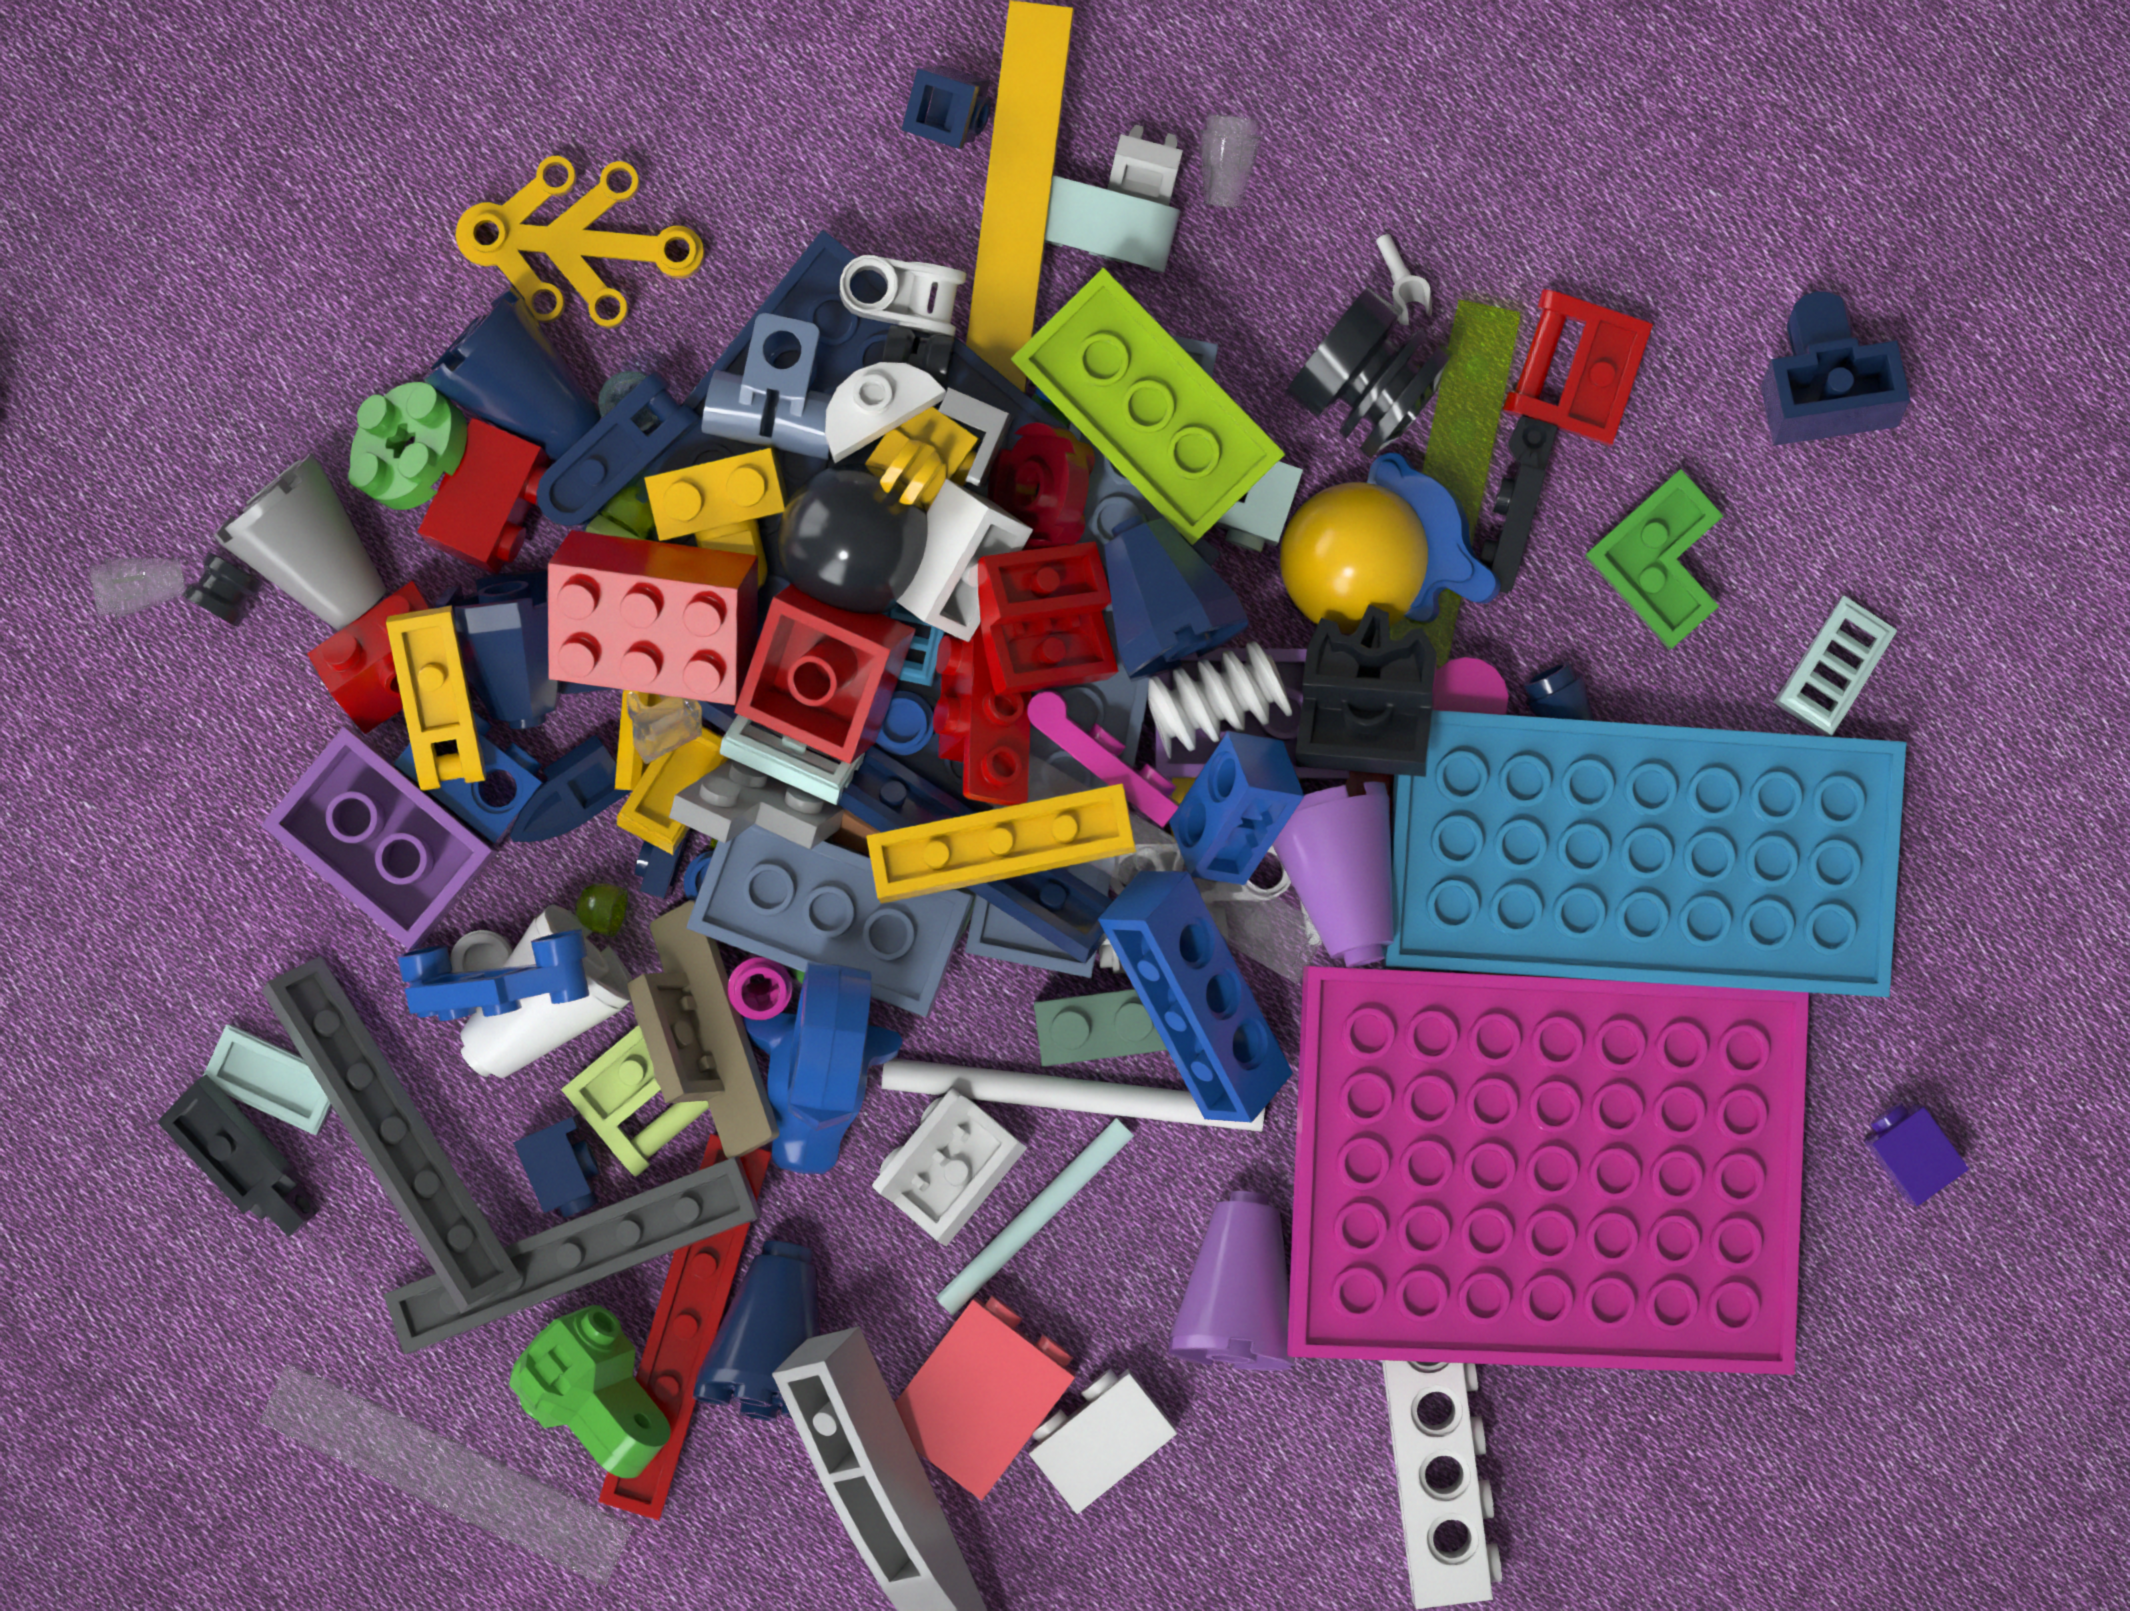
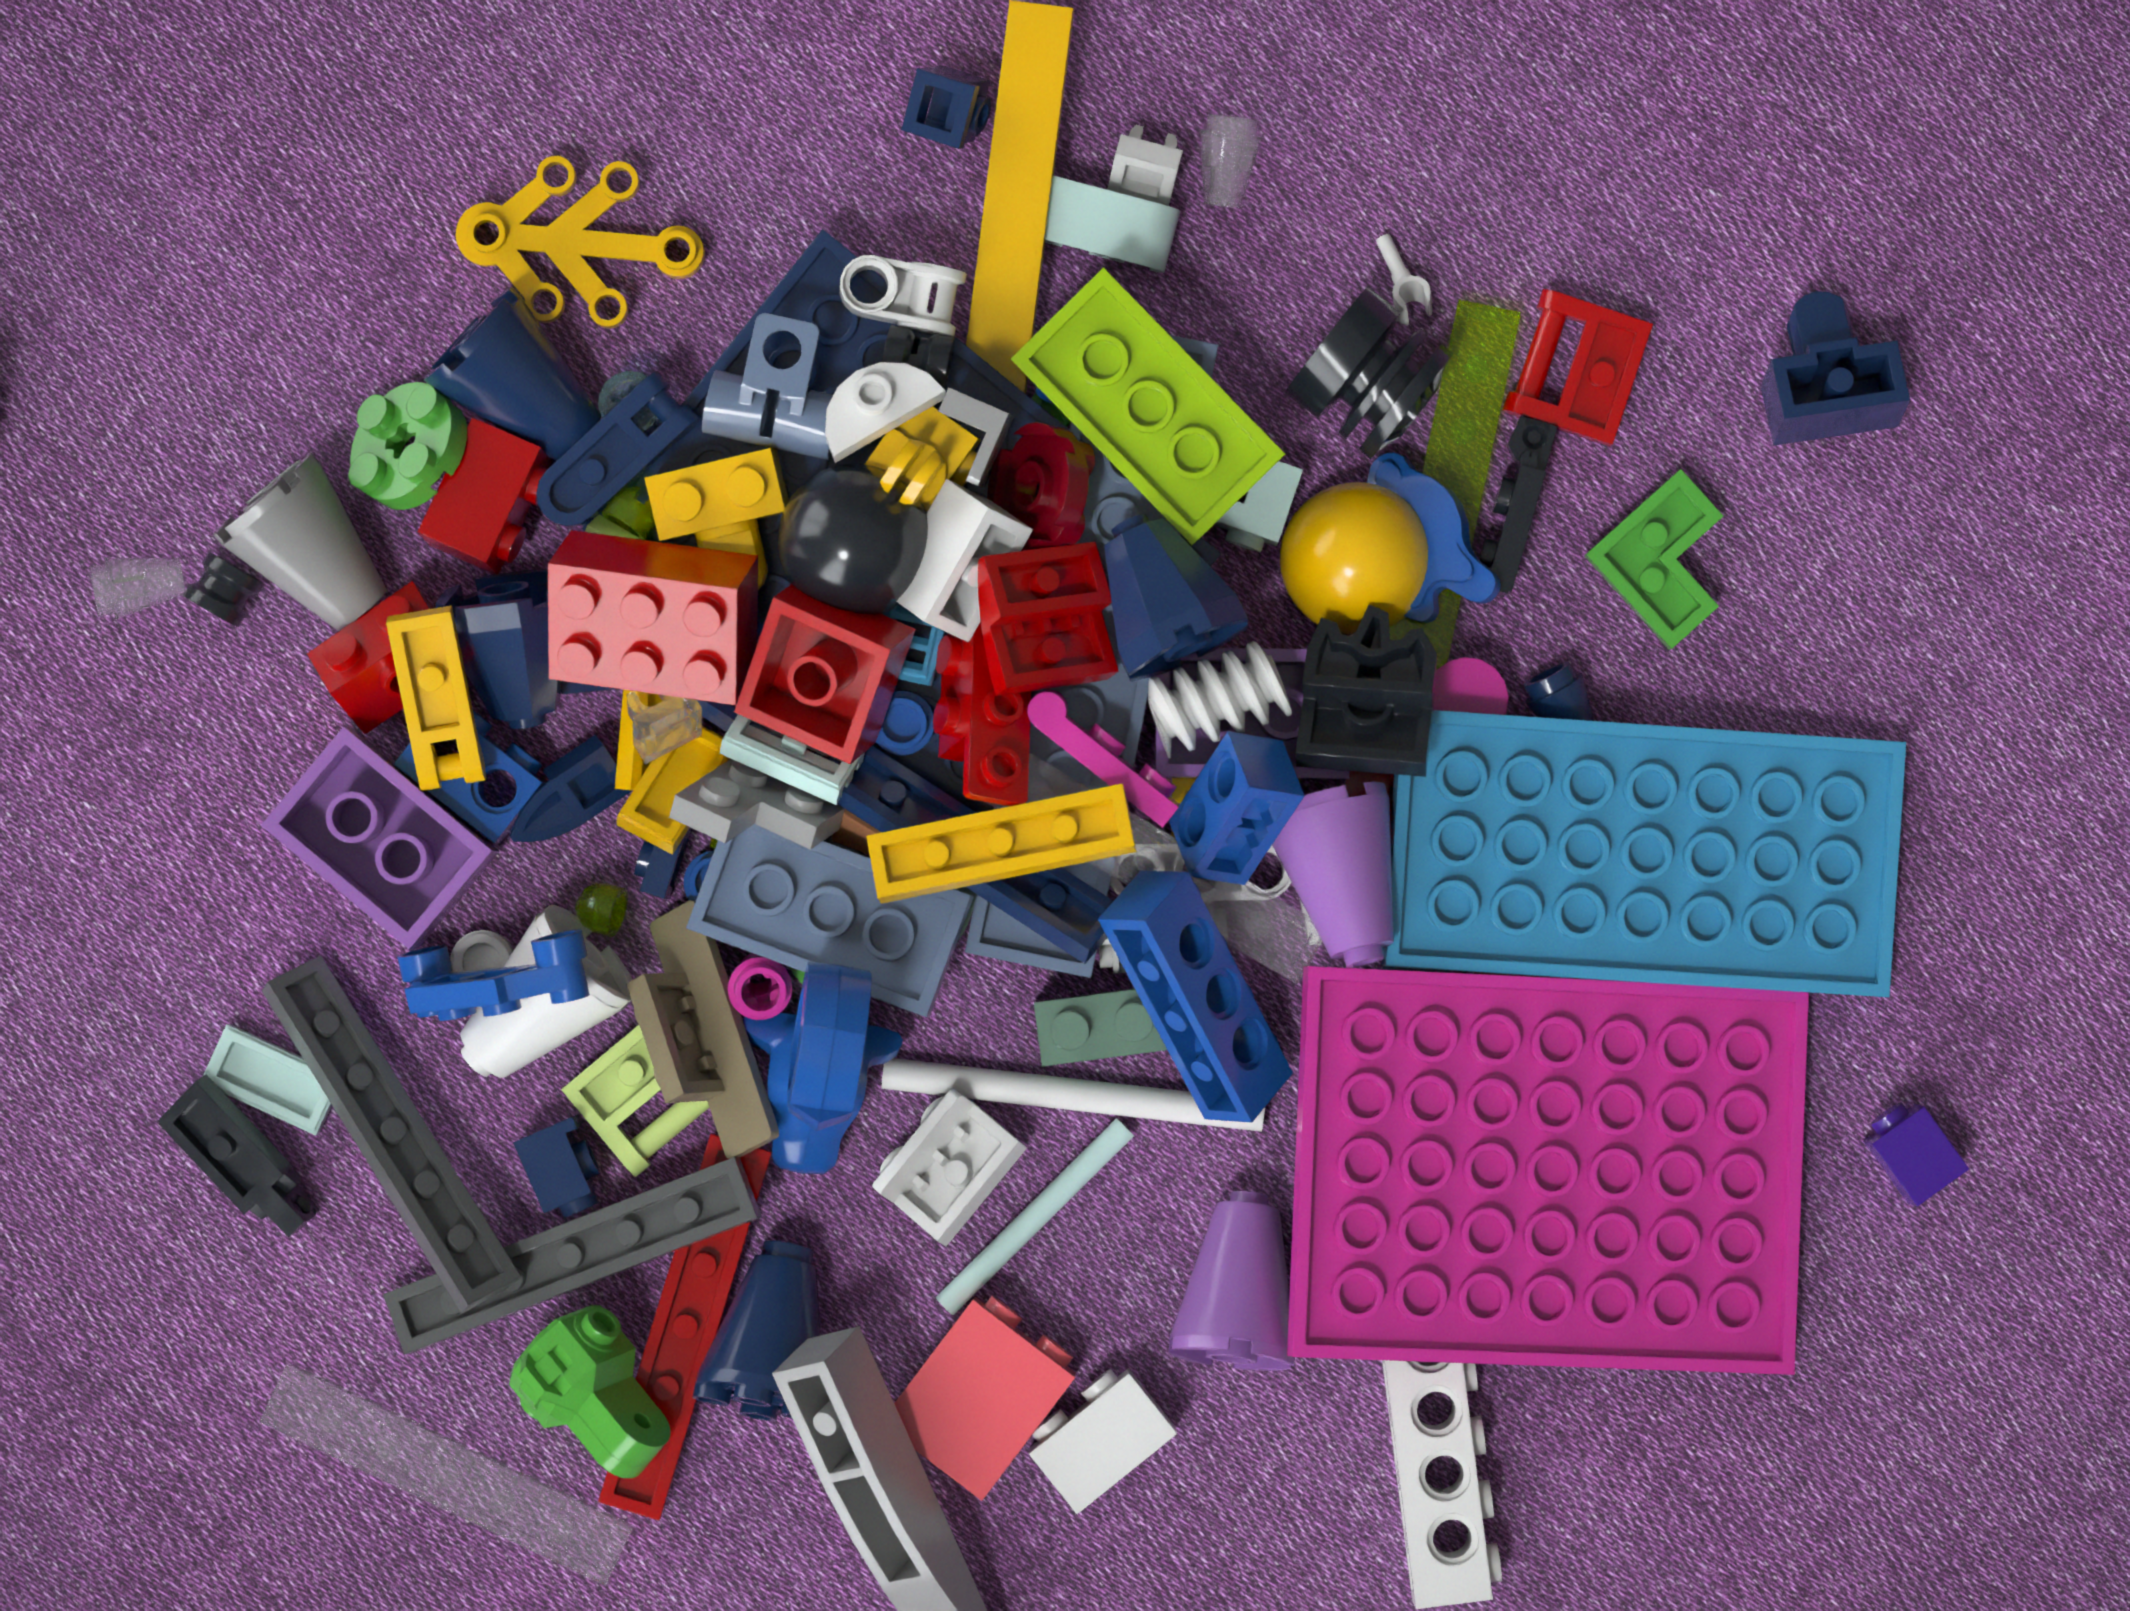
light aqua slope [1773,596,1897,737] -> none

